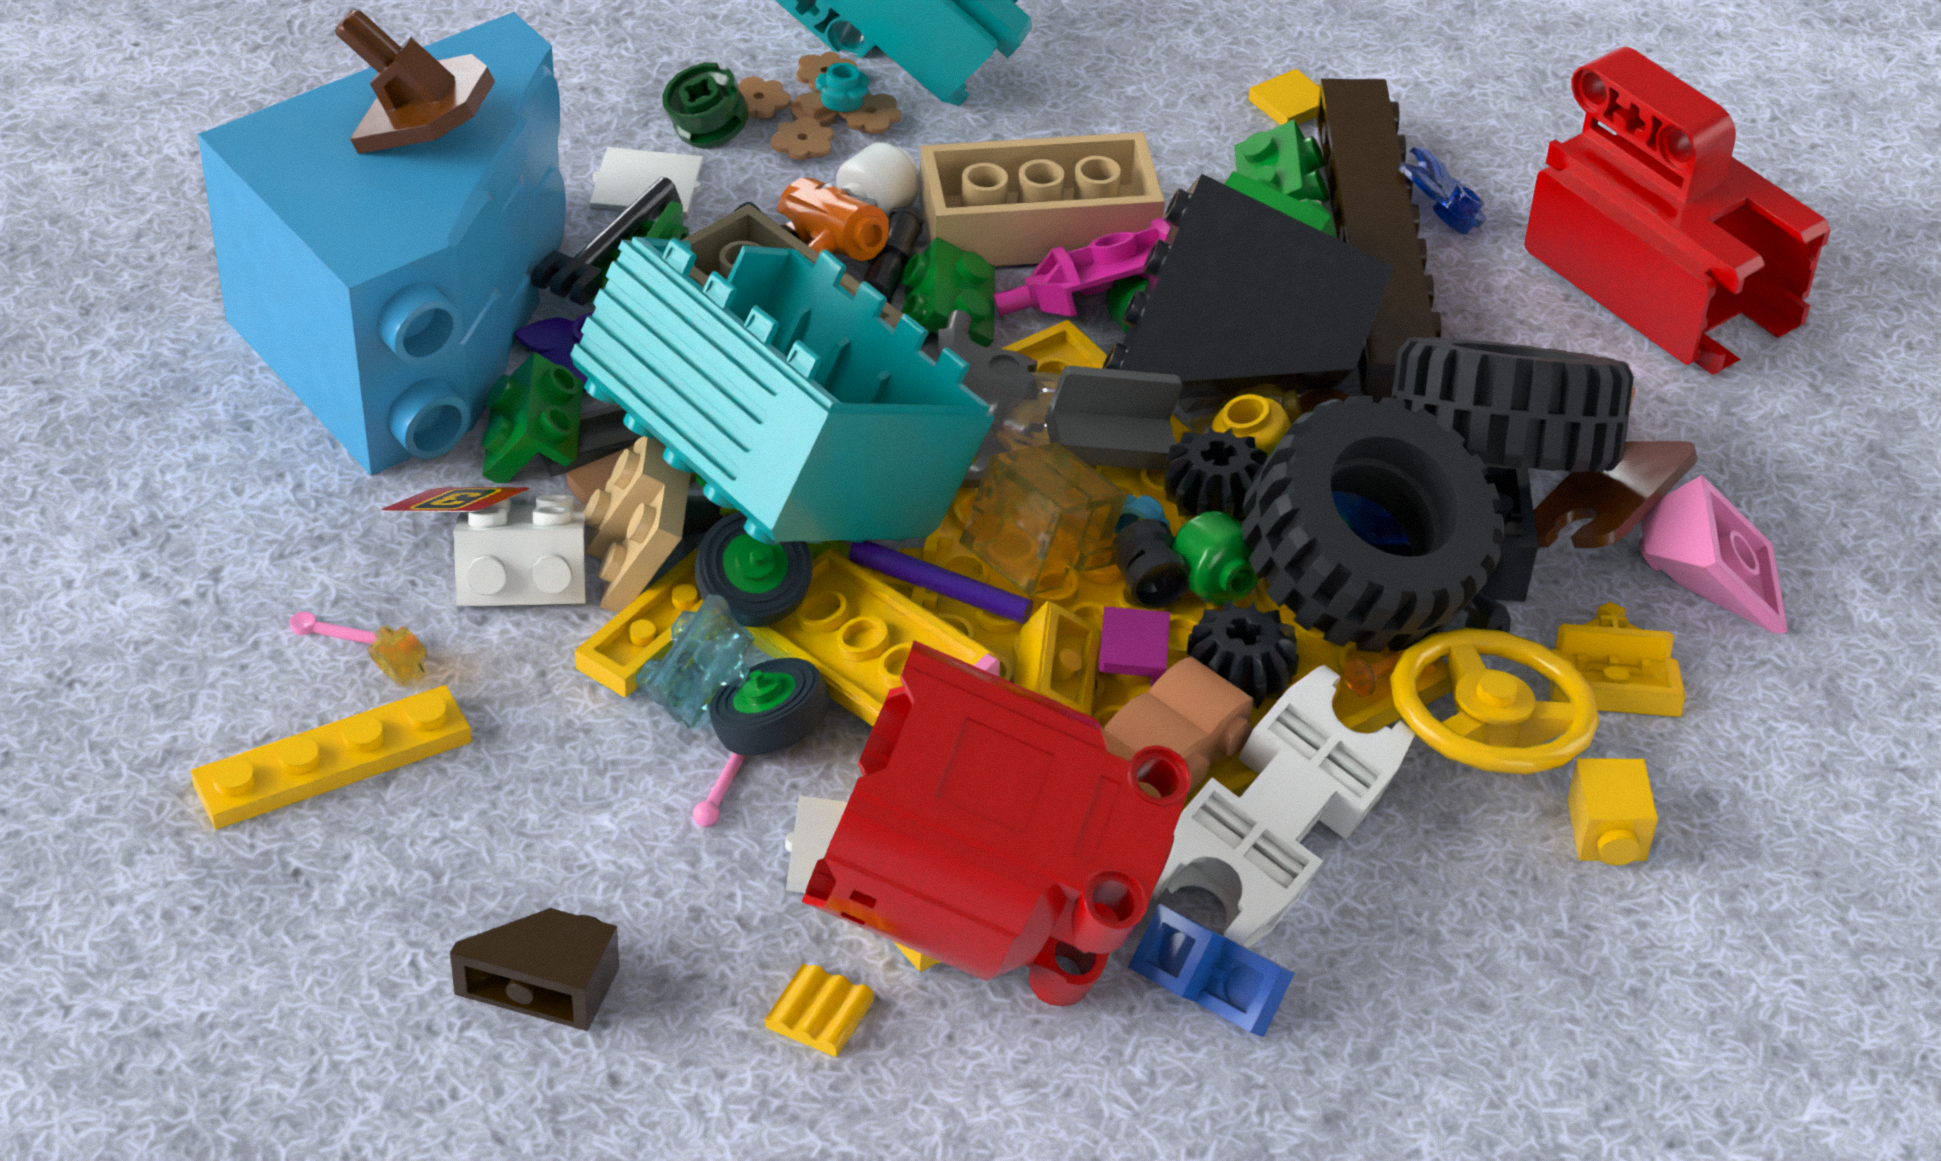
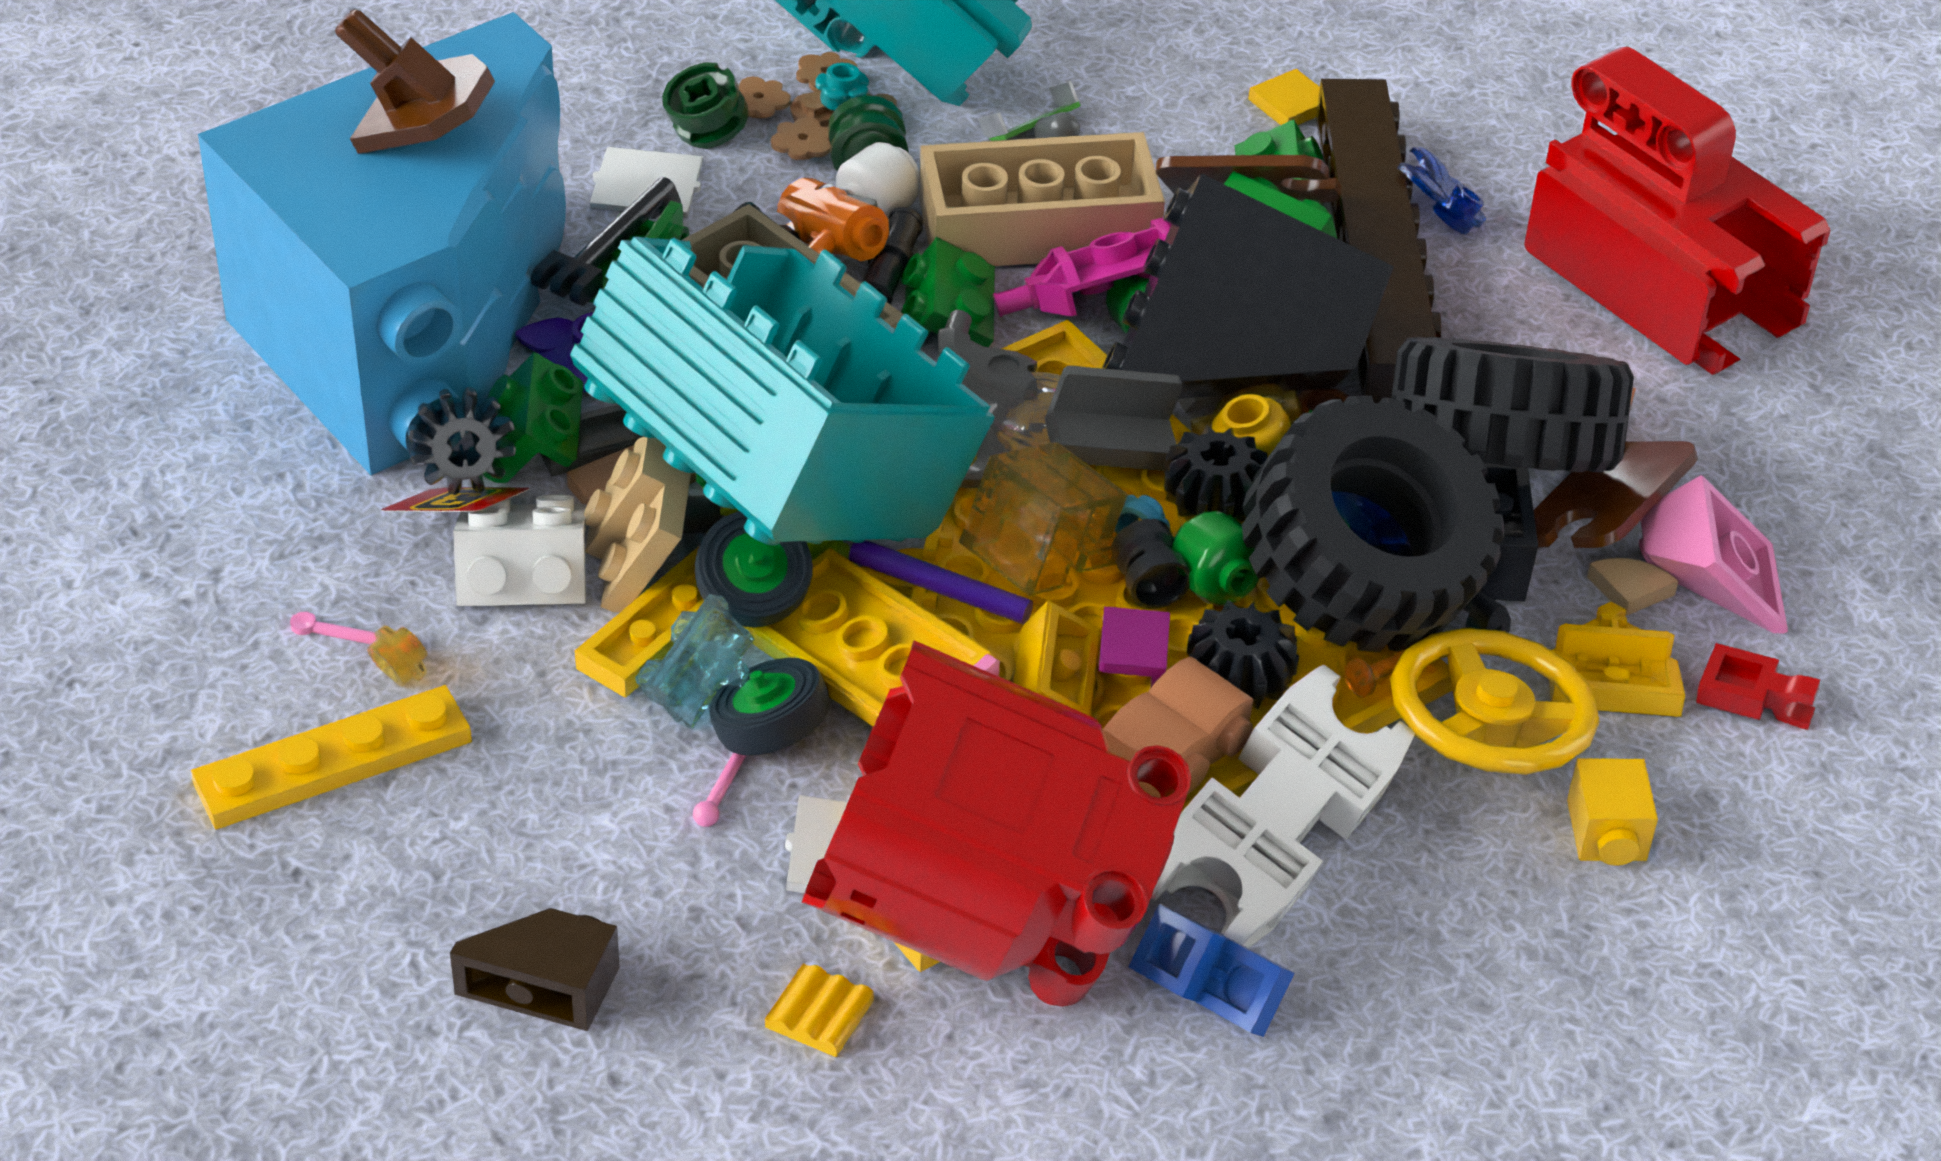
none -> black gear [408,387,516,495]
none -> dark green wheel [828,95,909,172]
none -> piece [978,81,1081,141]
none -> reddish brown piece [1155,155,1341,203]
none -> tan tile [1587,558,1679,616]
none -> red plate [1696,643,1821,730]

